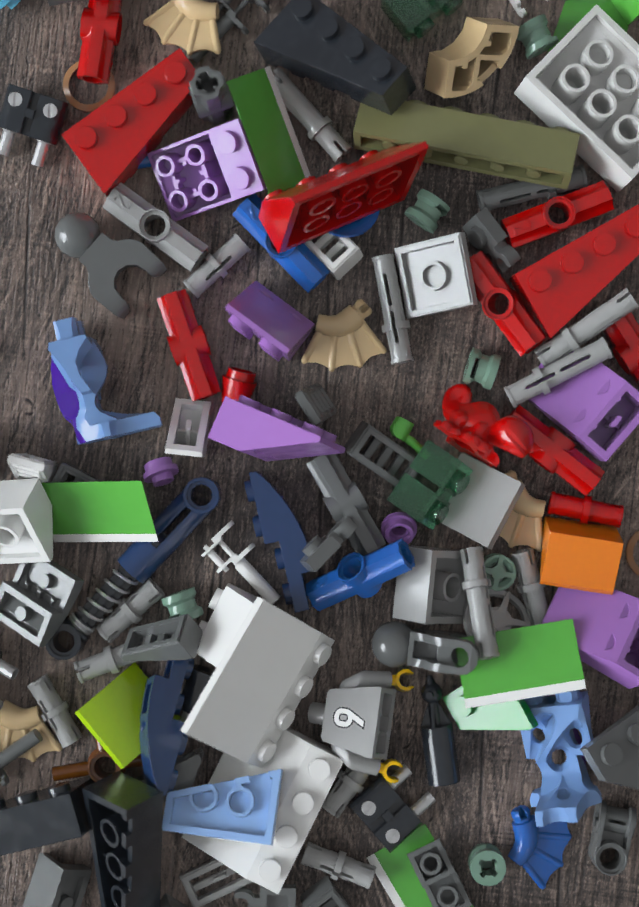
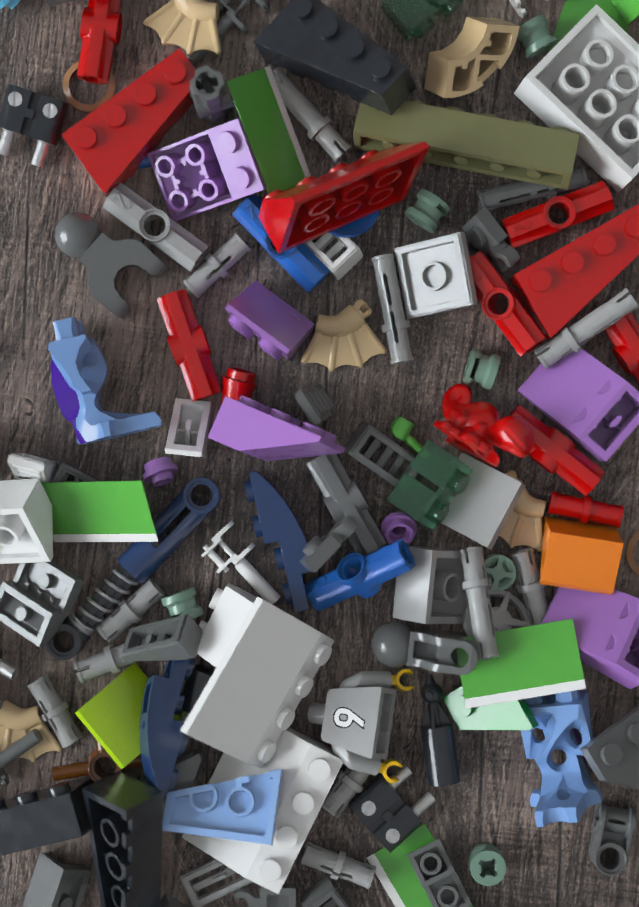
light grey pin [503,337,613,408] -> none
blue arm [507,805,572,890] -> none

